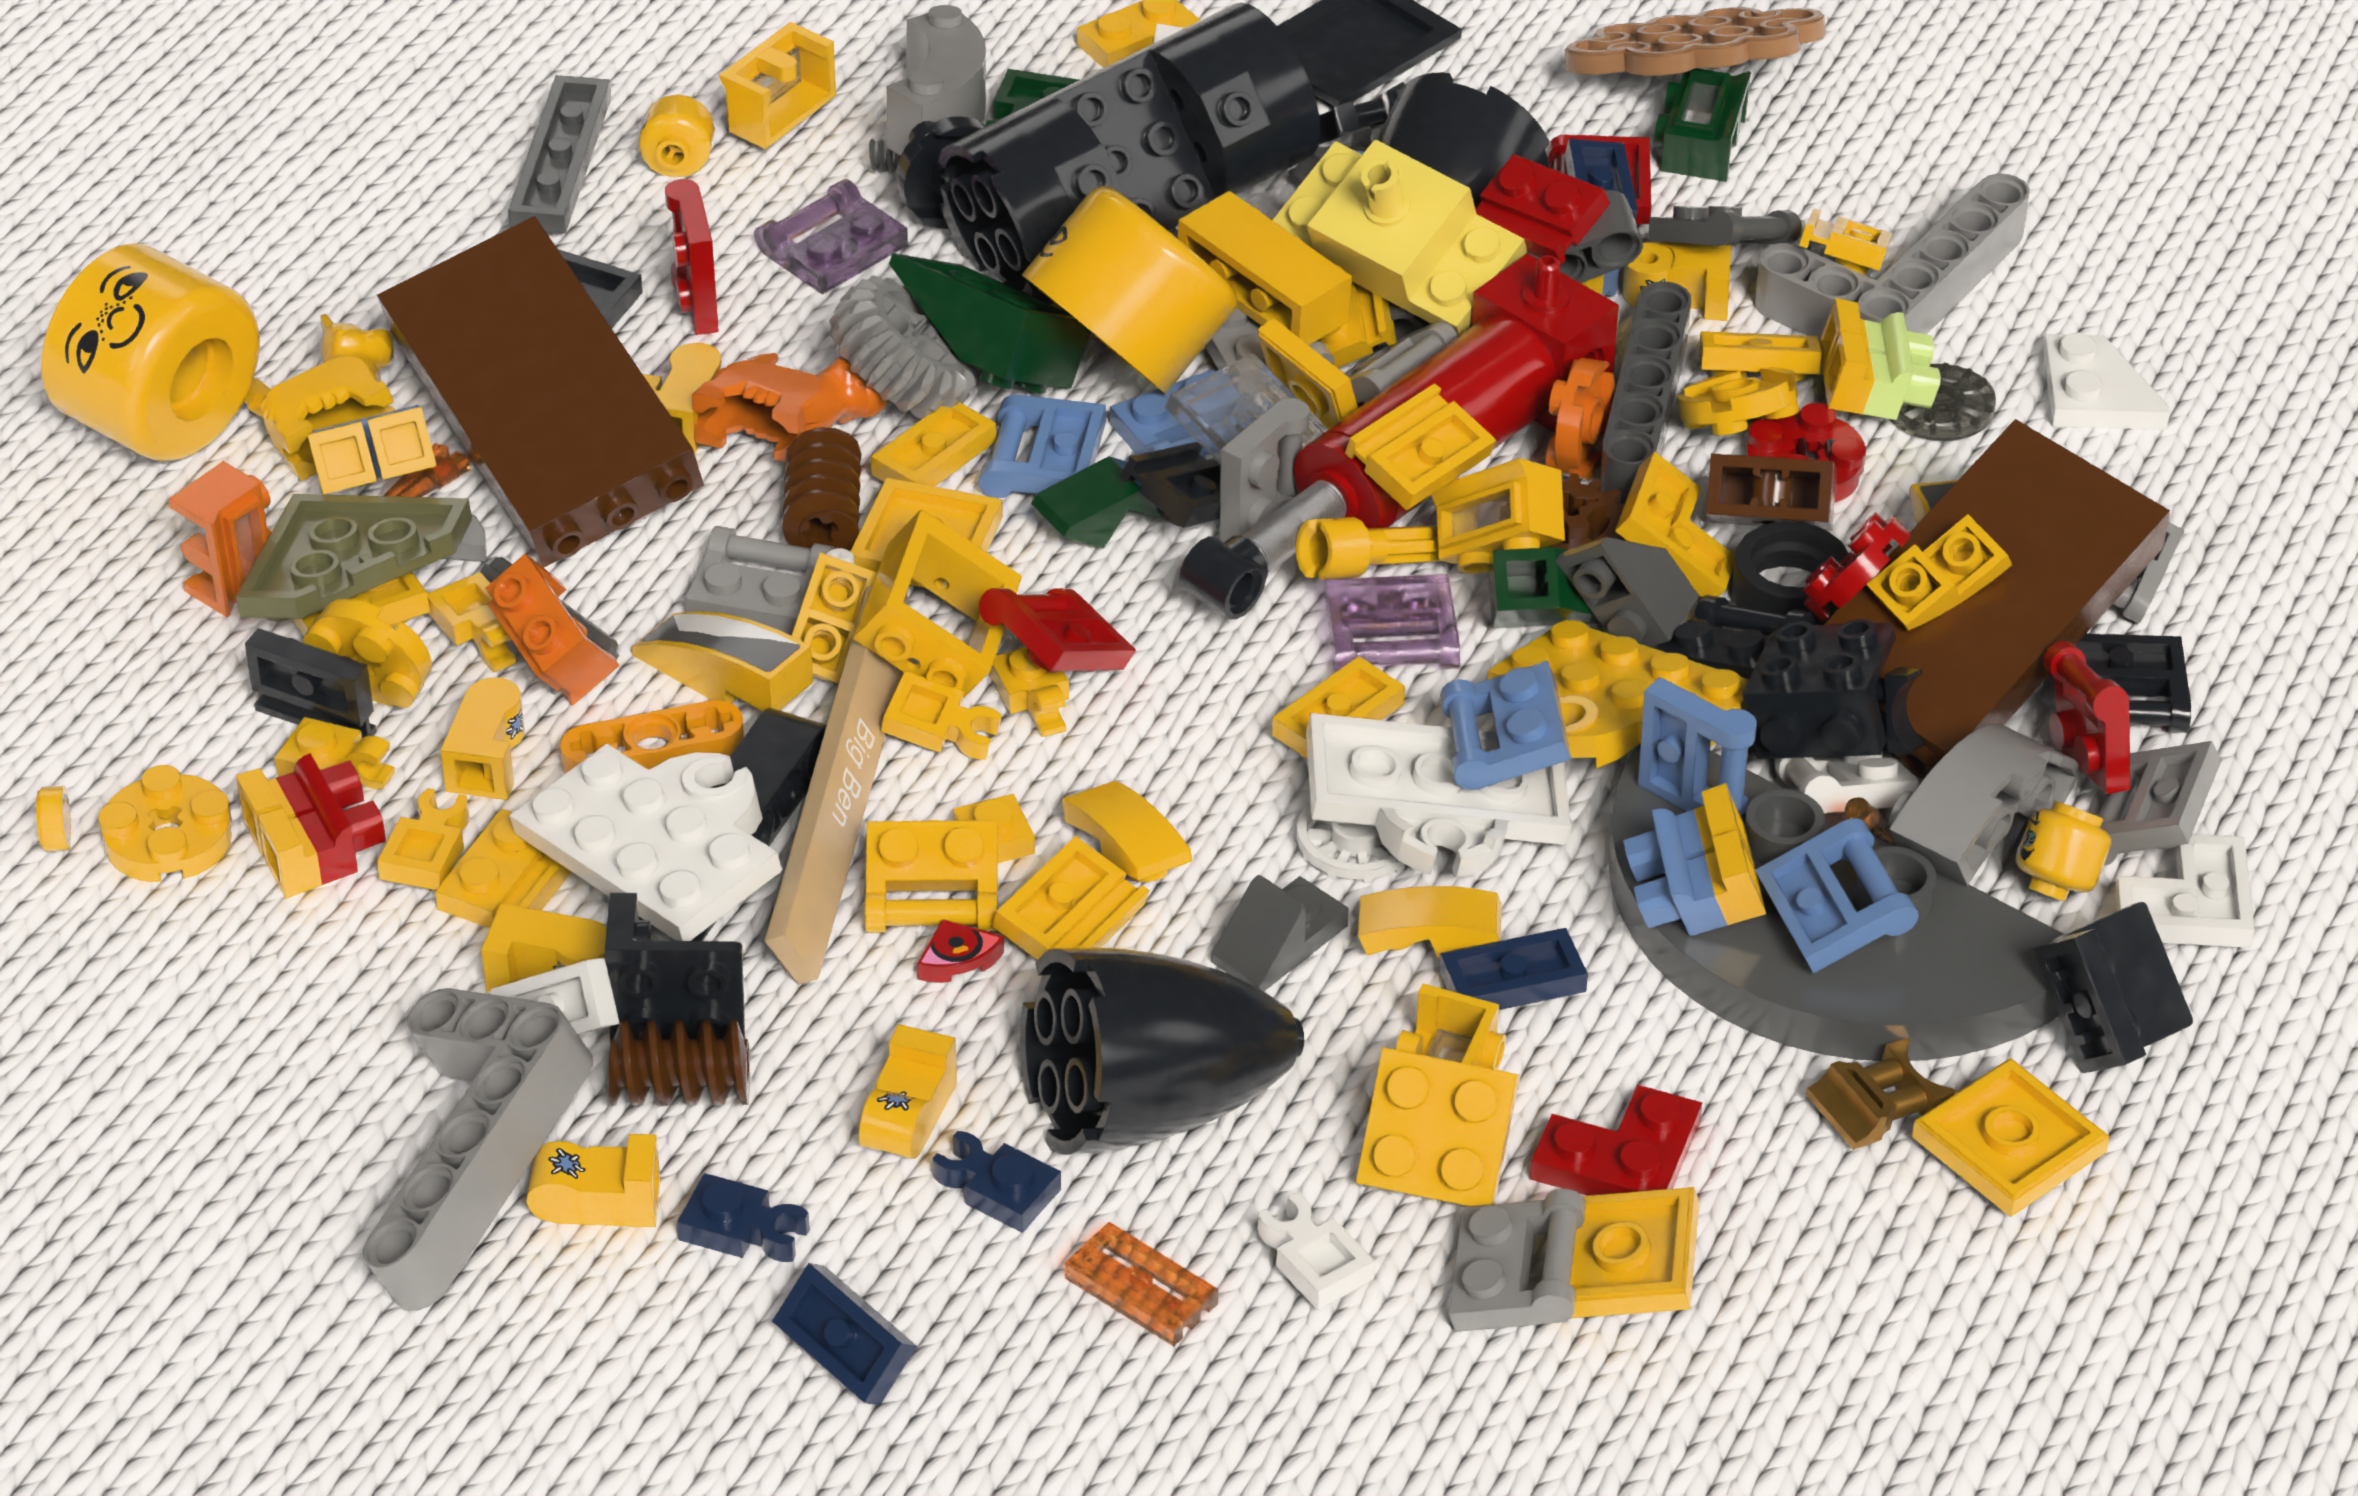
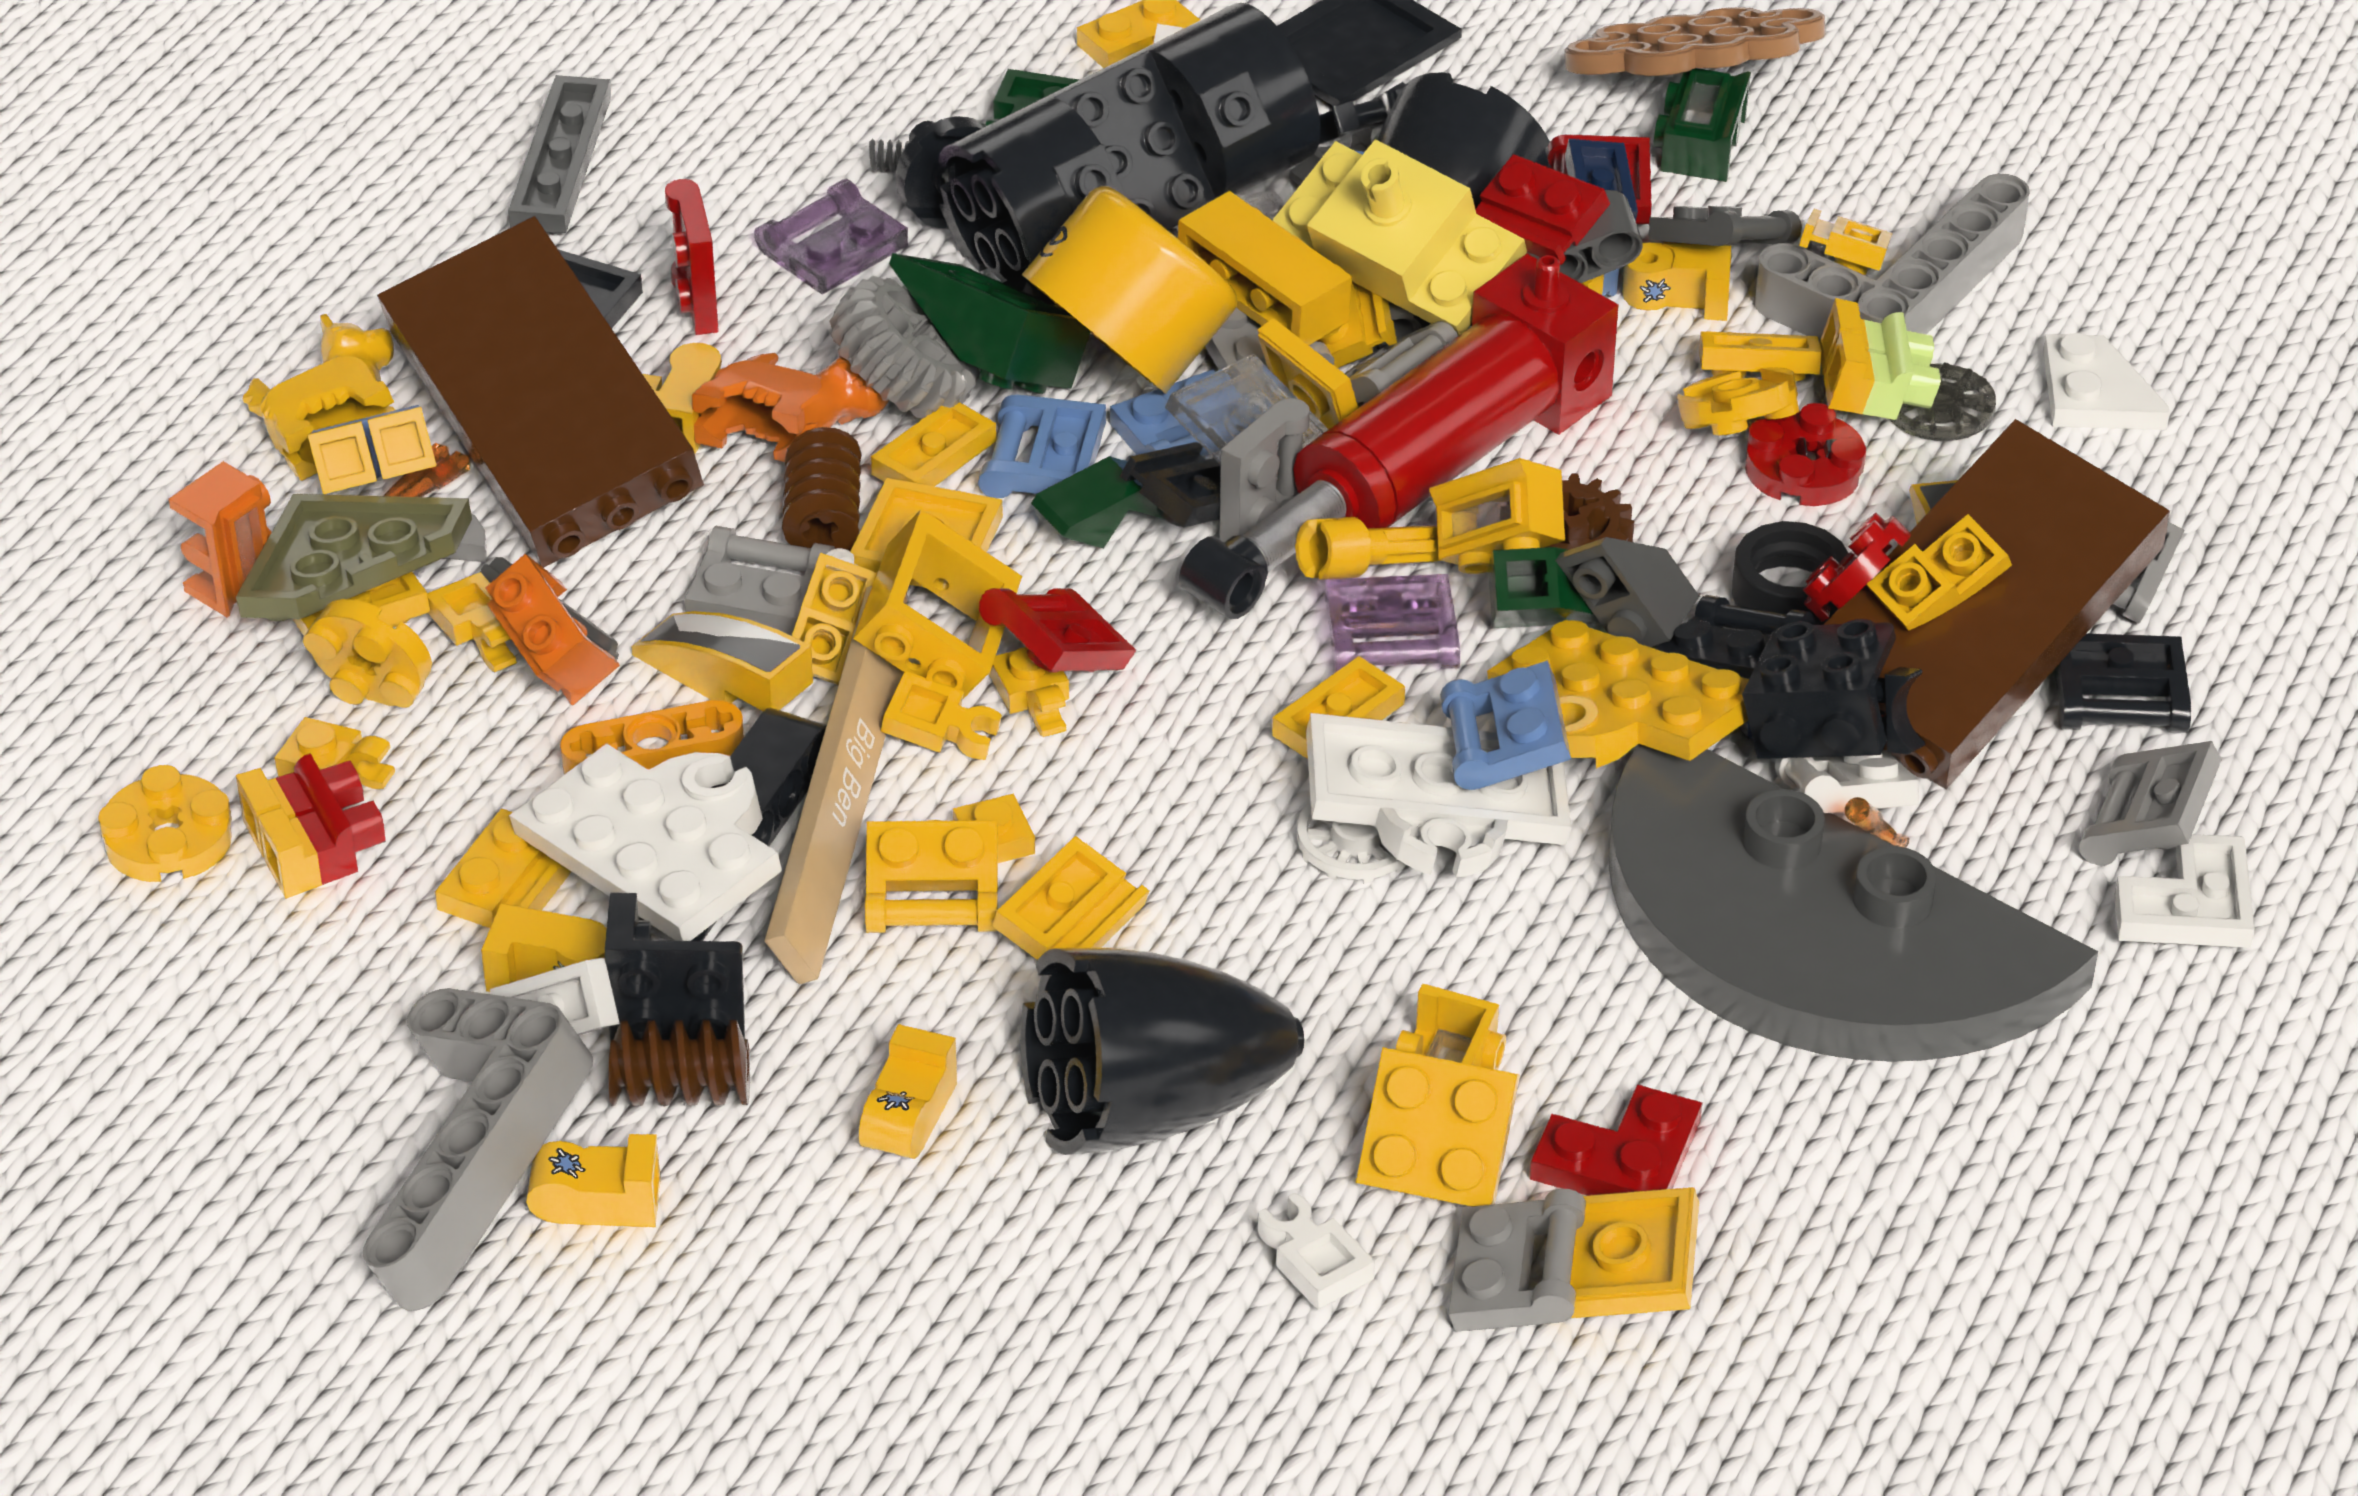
yellow tile [36,785,71,852] -> none
yellow piece [41,243,260,461] -> none
black plate [245,628,377,738] -> none
yellow plate [377,788,469,890] -> none
yellow leg [440,678,525,800] -> none
yellow head [638,94,715,178] -> none
dark blue plate [677,1173,810,1262] -> none
yellow window [719,21,836,149] -> none
dark blue plate [772,1263,917,1405] -> none
light grey brick [886,5,986,156] -> none
red tile [917,919,1004,983] -> none
dark blue plate [932,1131,1061,1233] -> none
yellow slope [1062,780,1192,882] -> none
clear orange tile [1065,1222,1218,1347] -> none
dark grey slope [1211,875,1349,991] -> none
yellow plate [1345,383,1496,511] -> none
yellow slope [1358,886,1502,959] -> none
dark blue plate [1439,928,1588,1010] -> none
orange plate [1546,358,1615,480] -> none
dark grey beam [1600,281,1691,504] -> none
yellow plate [1615,451,1735,598] -> none
hips [1623,783,1766,936] -> none
medium blue plate [1638,677,1757,826] -> none
reddish brown brick [1706,453,1837,531] -> none
medium blue plate [1755,818,1919,974] -> none
pearl gold piece [1805,1038,1955,1150] -> none
light grey brick [1889,724,2082,886] -> none
yellow plate [1912,1058,2110,1217] -> none
yellow head [2015,800,2112,902] -> none
black bracket [2032,902,2193,1073] -> none
red plate [2043,641,2130,794] -> none

